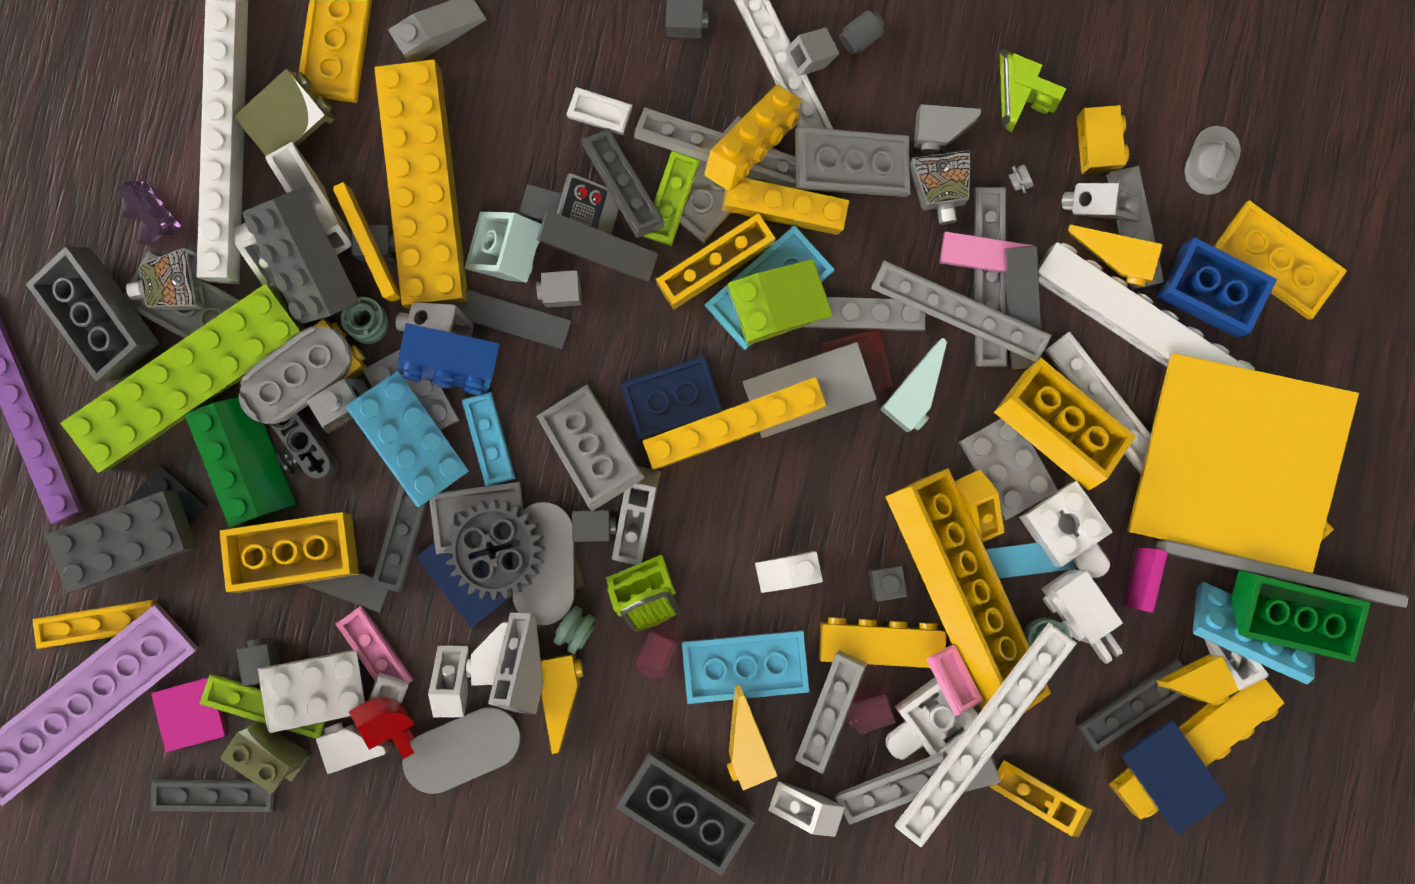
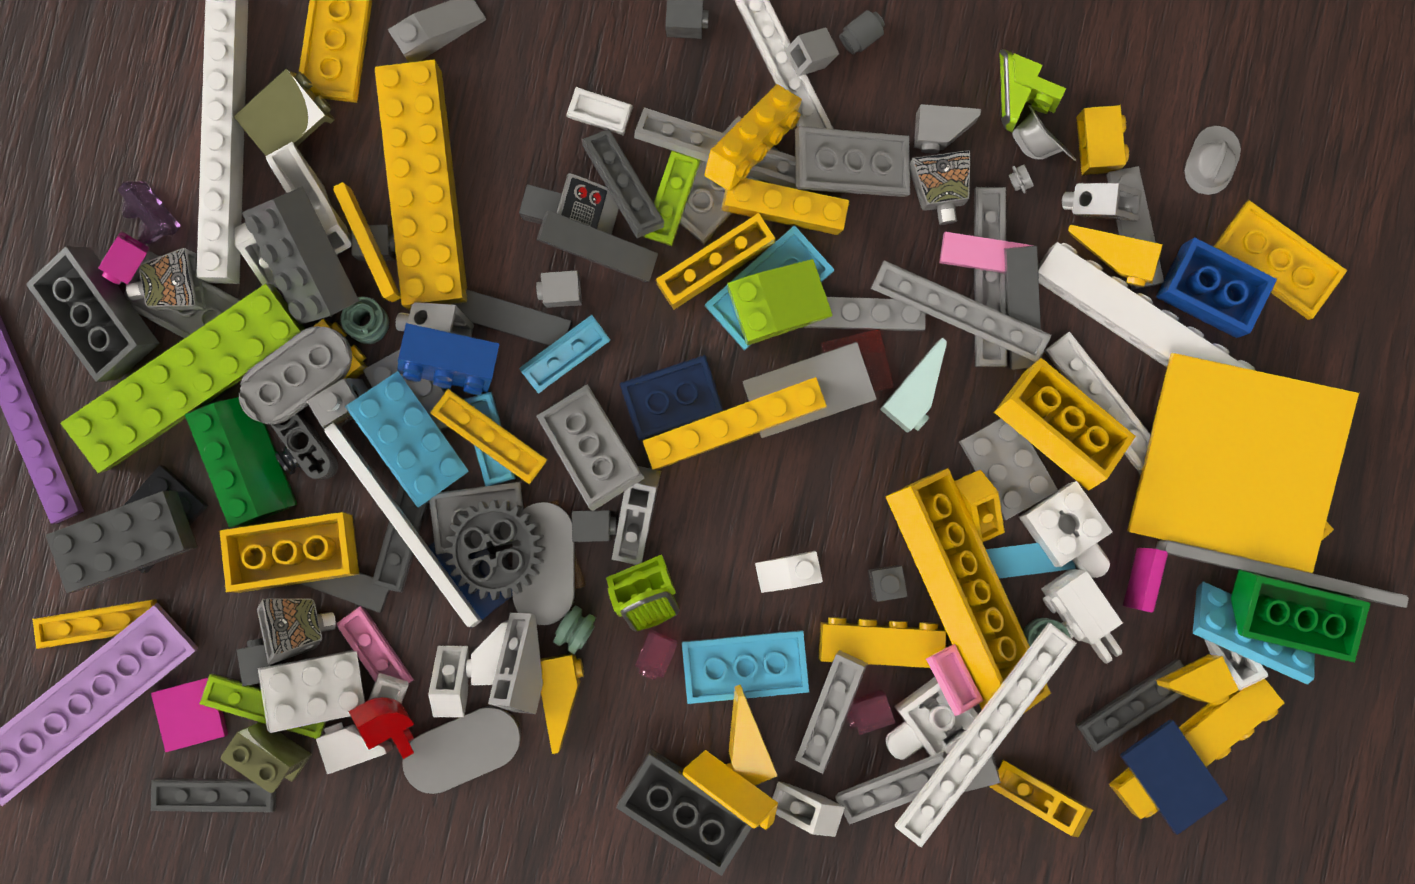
light aqua slope [464,212,541,282] -> none
none -> dark pink brick [98,231,149,285]
none -> torso [257,598,336,665]
none -> white tile [324,423,482,627]
none -> yellow tile [430,389,547,485]
none -> medium azure tile [519,315,610,394]
none -> yellow panel [682,750,778,830]
none -> light grey piece [1012,105,1077,161]

